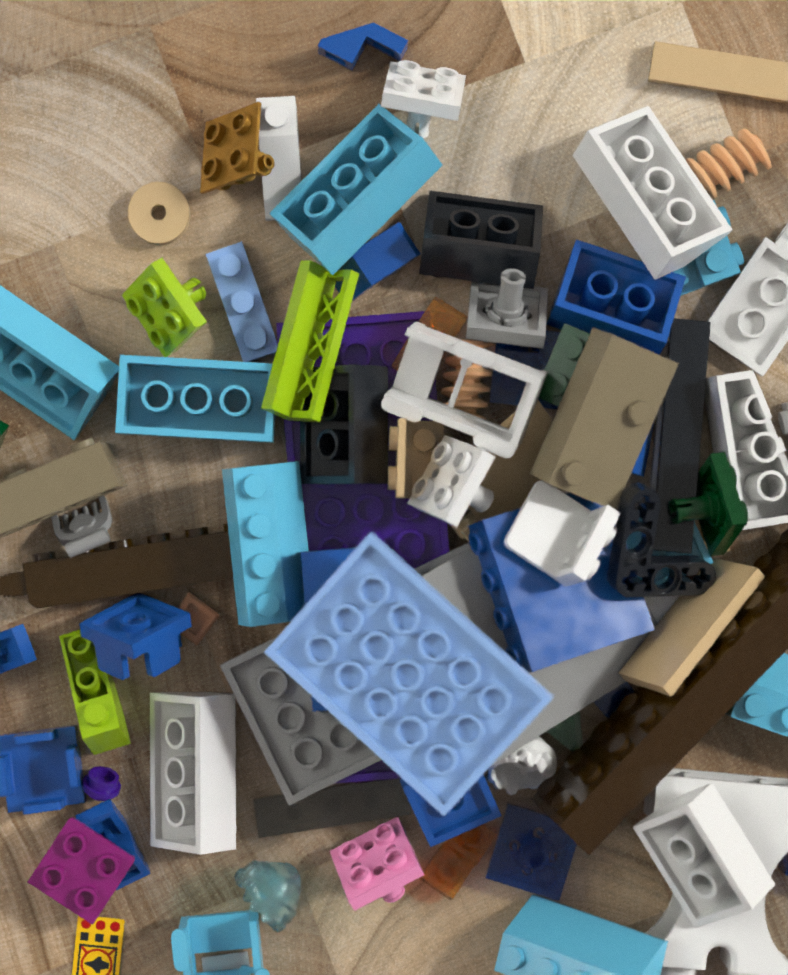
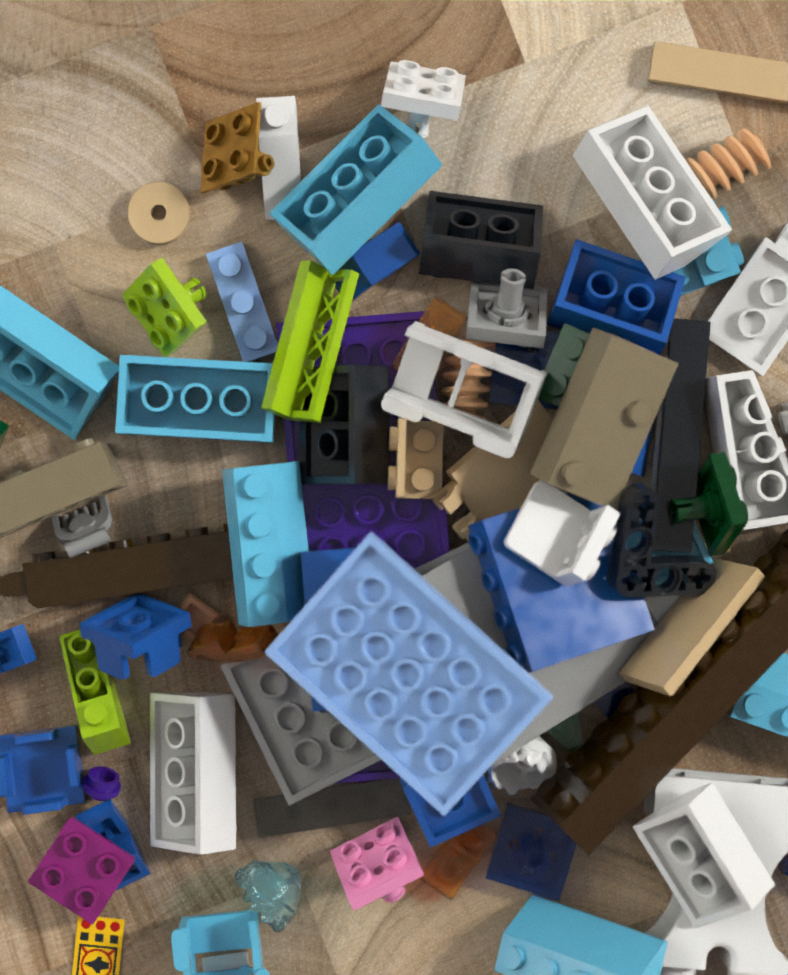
blue slope [318,22,408,71] -> none
white plate [407,435,495,527] -> none
none -> clear orange slope [187,620,278,662]

